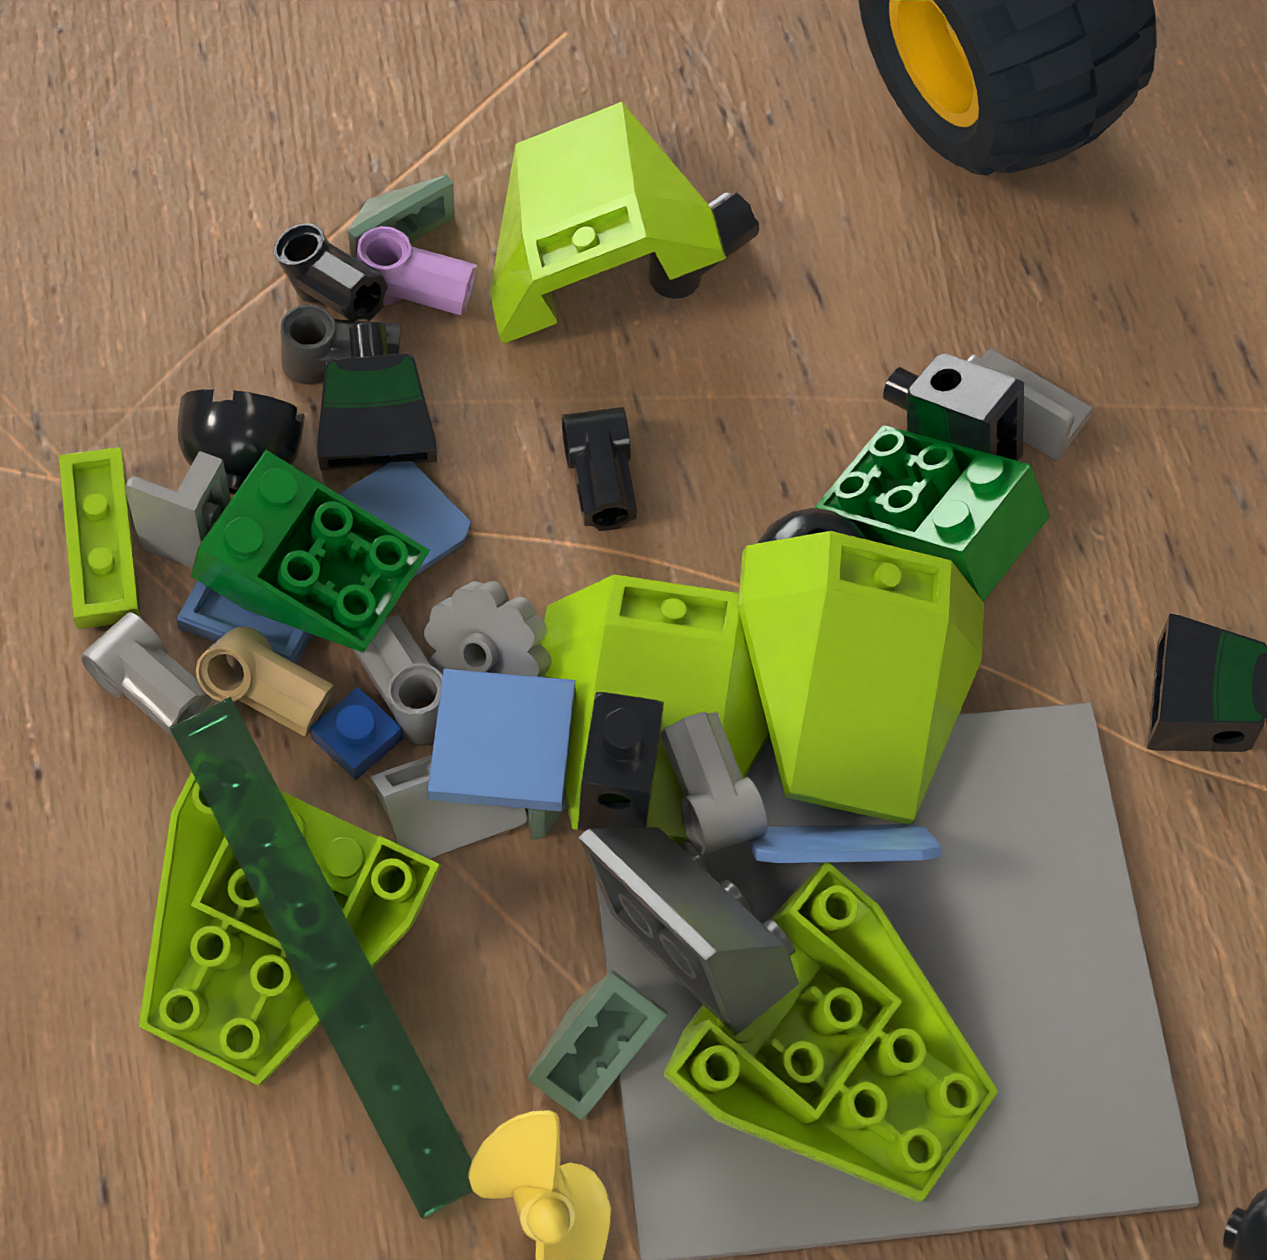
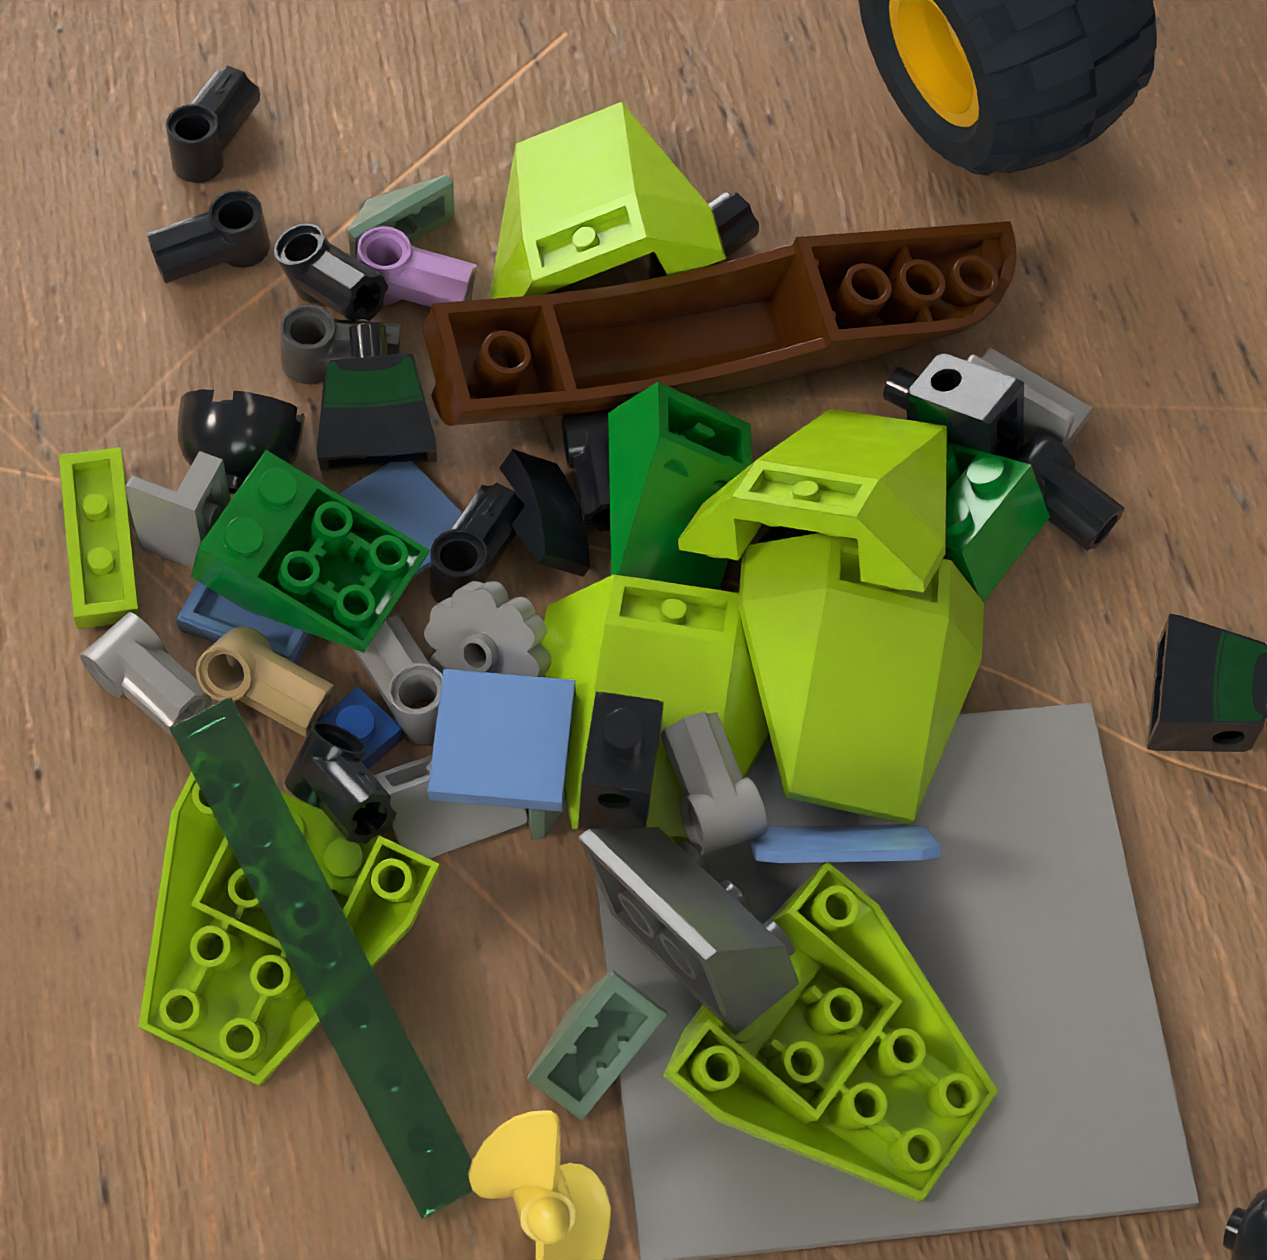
none -> black piece [146,189,271,284]
none -> black piece [166,65,260,183]
none -> black piece [284,722,397,844]
none -> reddish brown slope [422,221,1016,426]
none -> black piece [430,482,525,603]
none -> black slope [499,449,590,577]
none -> green slope [608,382,752,590]
none -> lime wedge [678,408,947,592]
none -> black piece [1010,433,1124,551]

